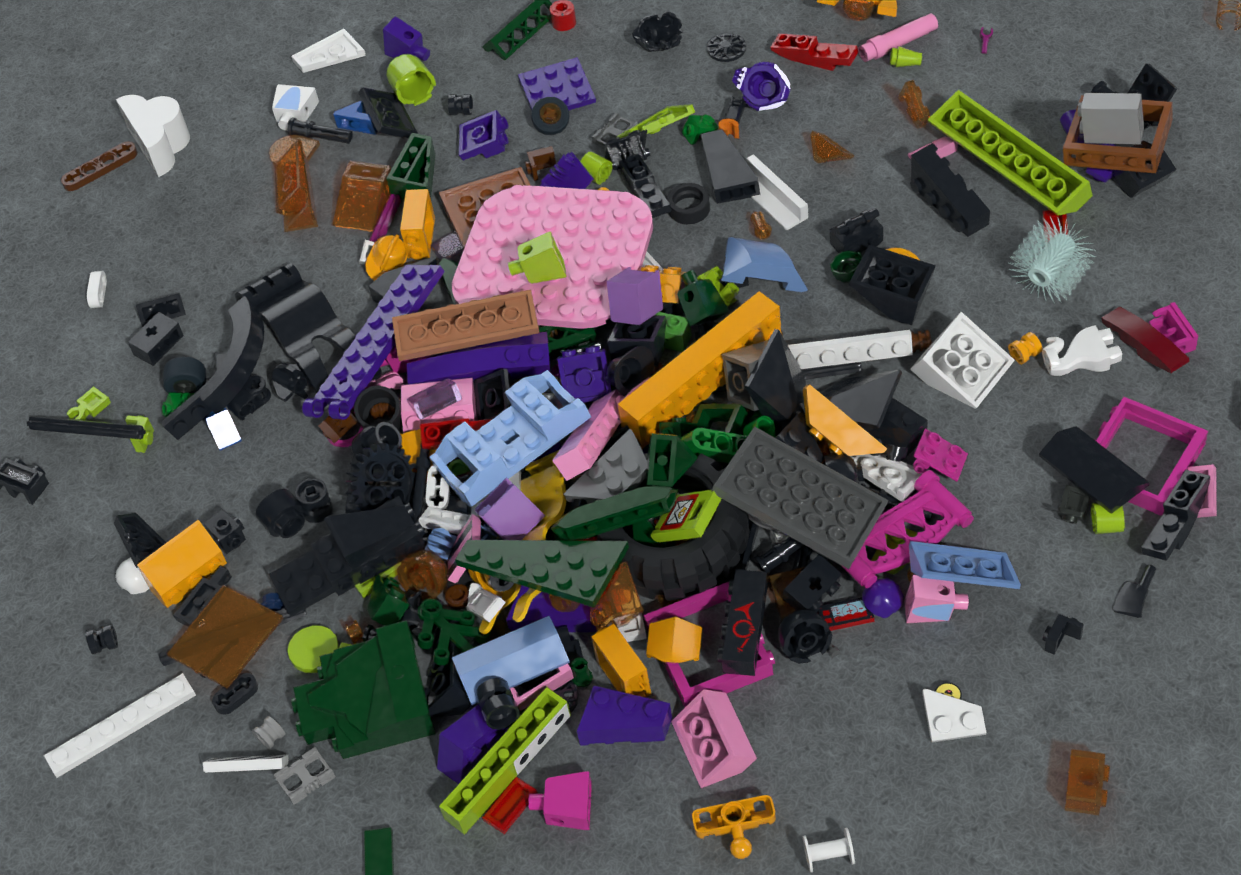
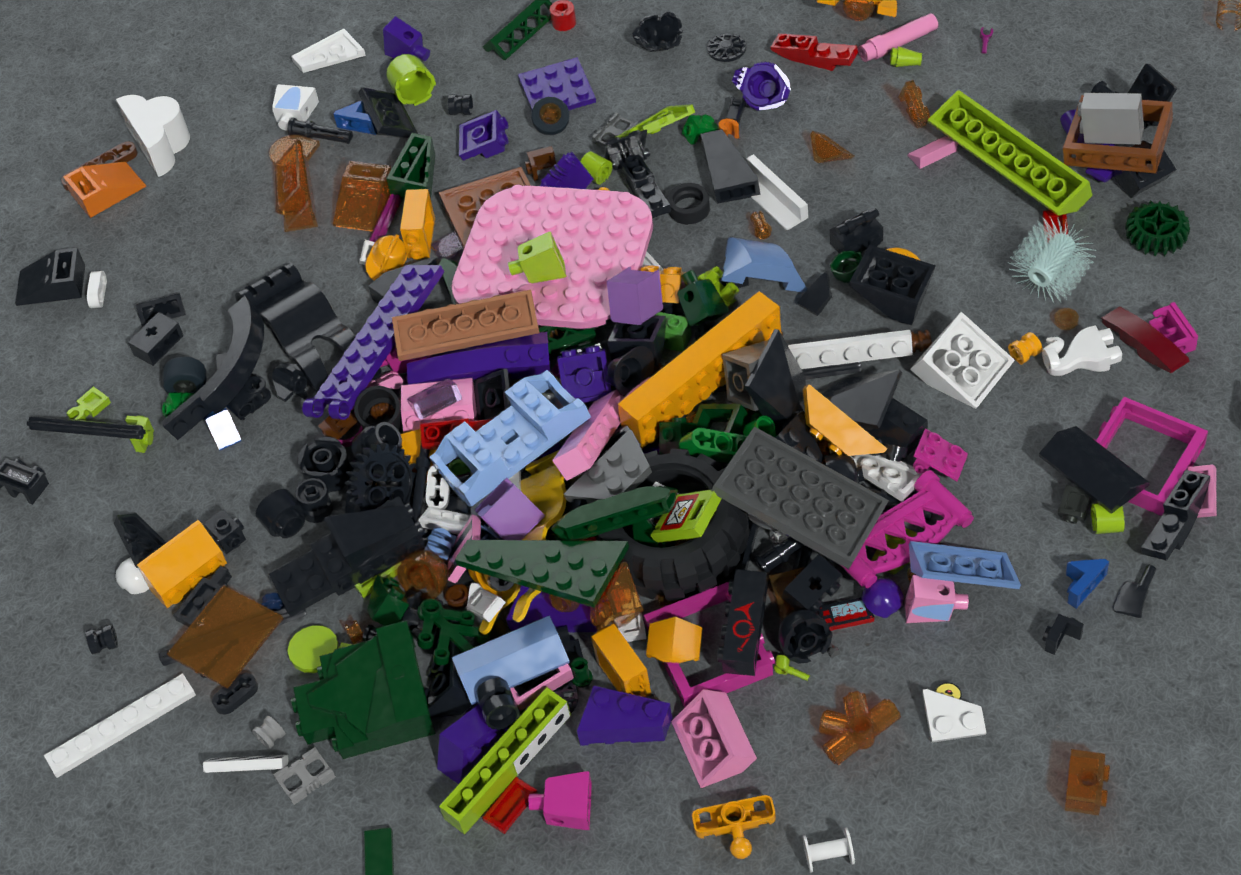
dark green slope [647,433,698,487] -> none
black wedge [910,143,990,237] -> none
none -> black slope [15,248,85,306]
none -> orange slope [63,162,146,218]
none -> black brick [298,437,351,493]
none -> lime hand [774,655,810,681]
none -> black slope [797,272,833,316]
none -> clear orange piece [819,691,901,765]
none -> clear orange tile [1054,308,1079,330]
none -> blue slope [1066,559,1109,609]
none -> dark green gear [1125,200,1190,257]

